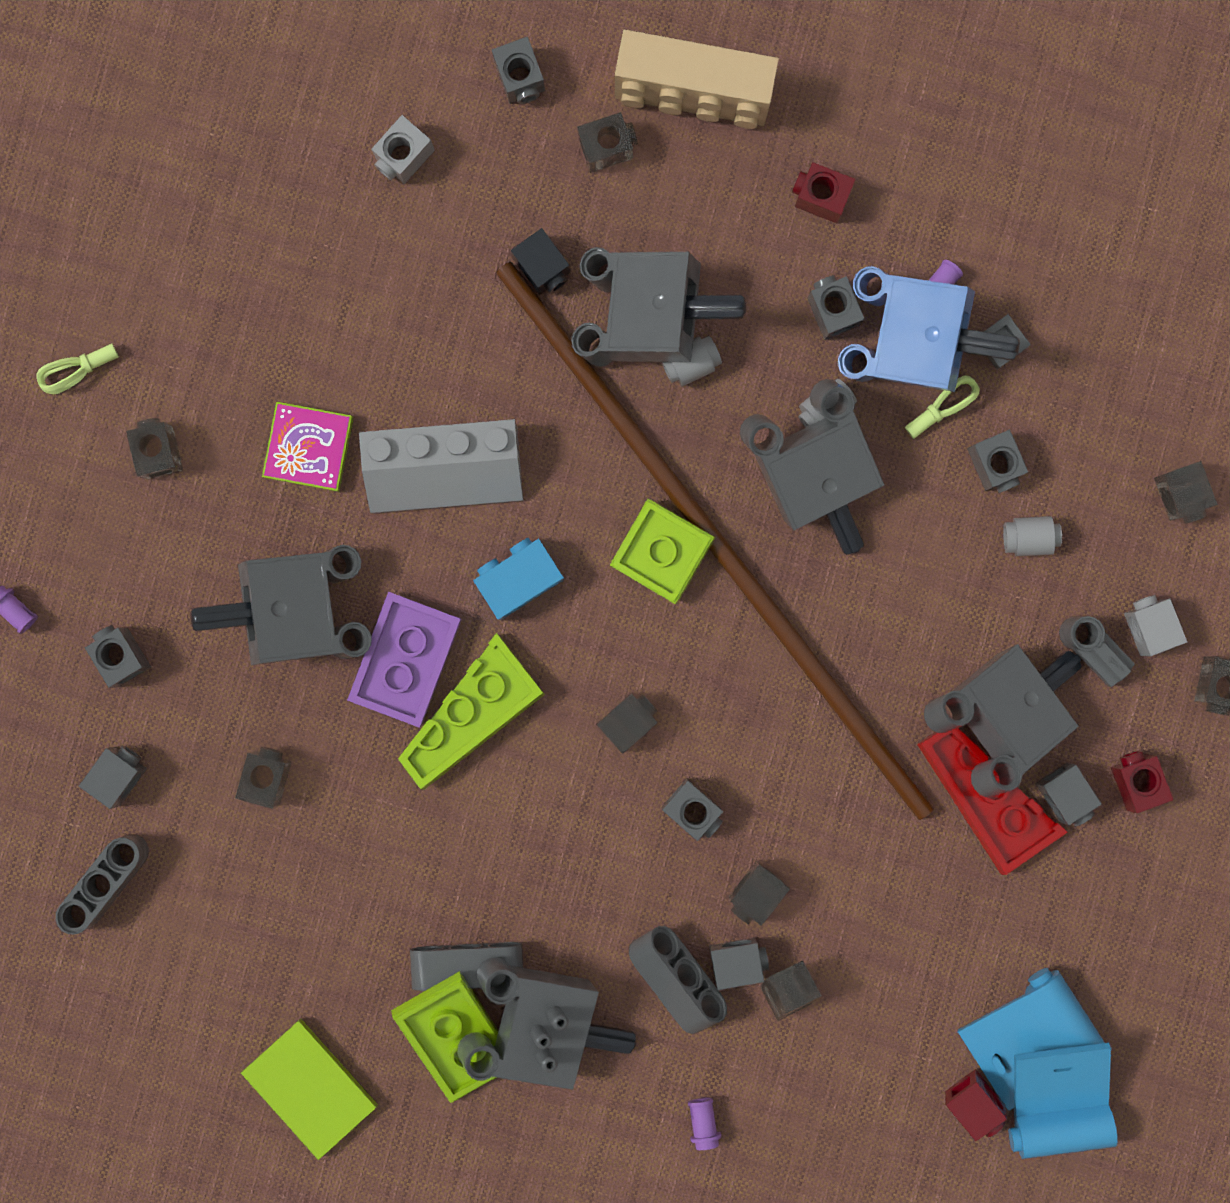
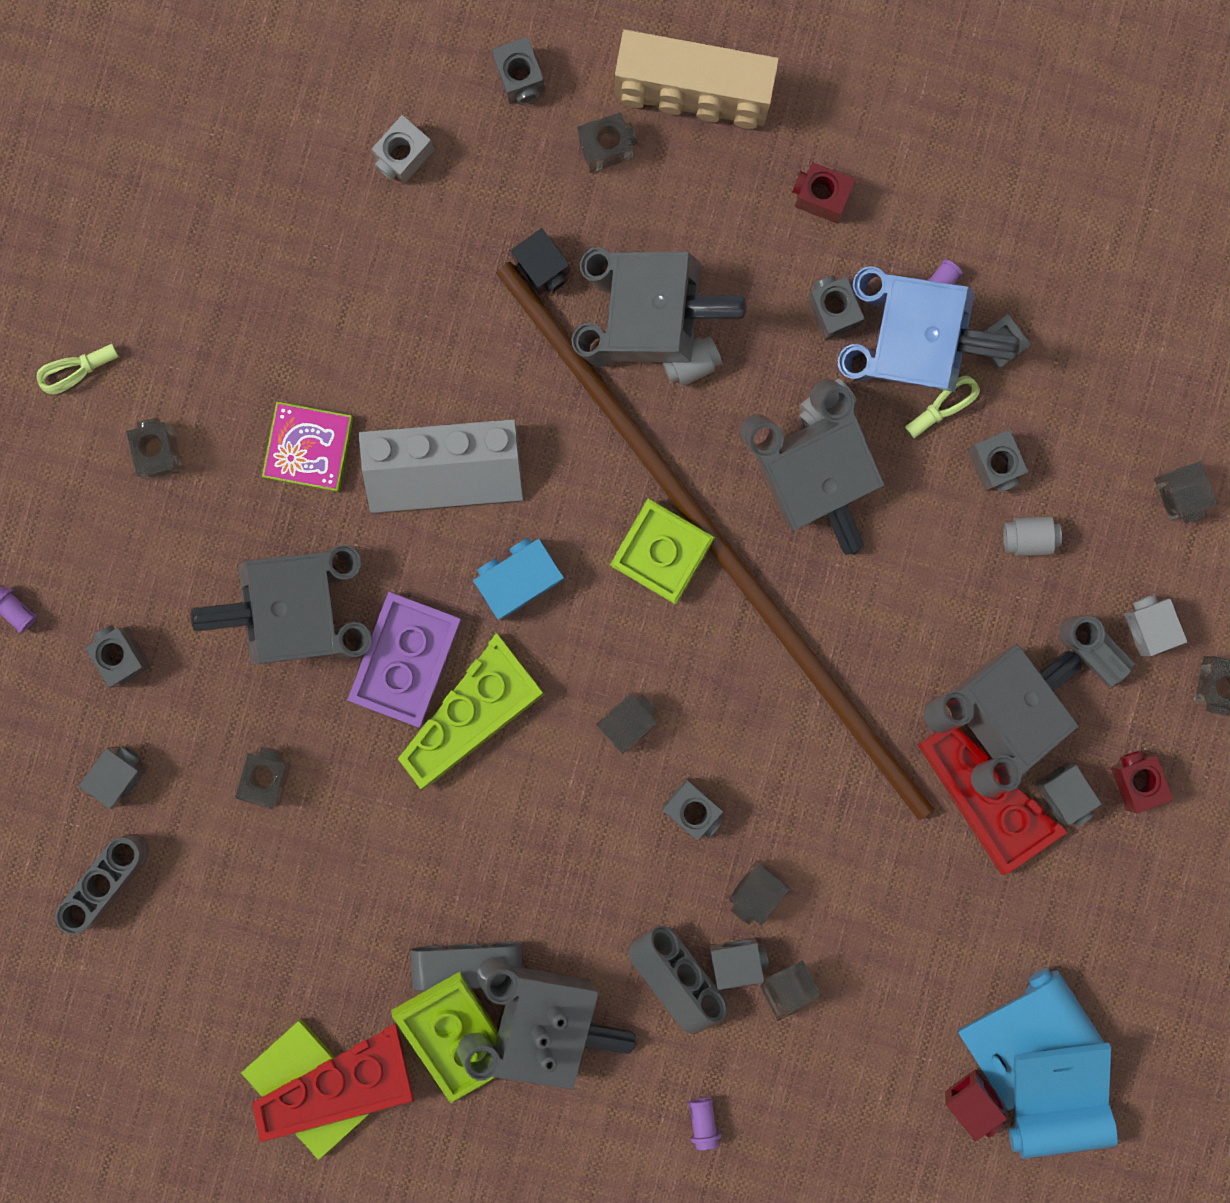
none -> red wing [252,1023,415,1142]

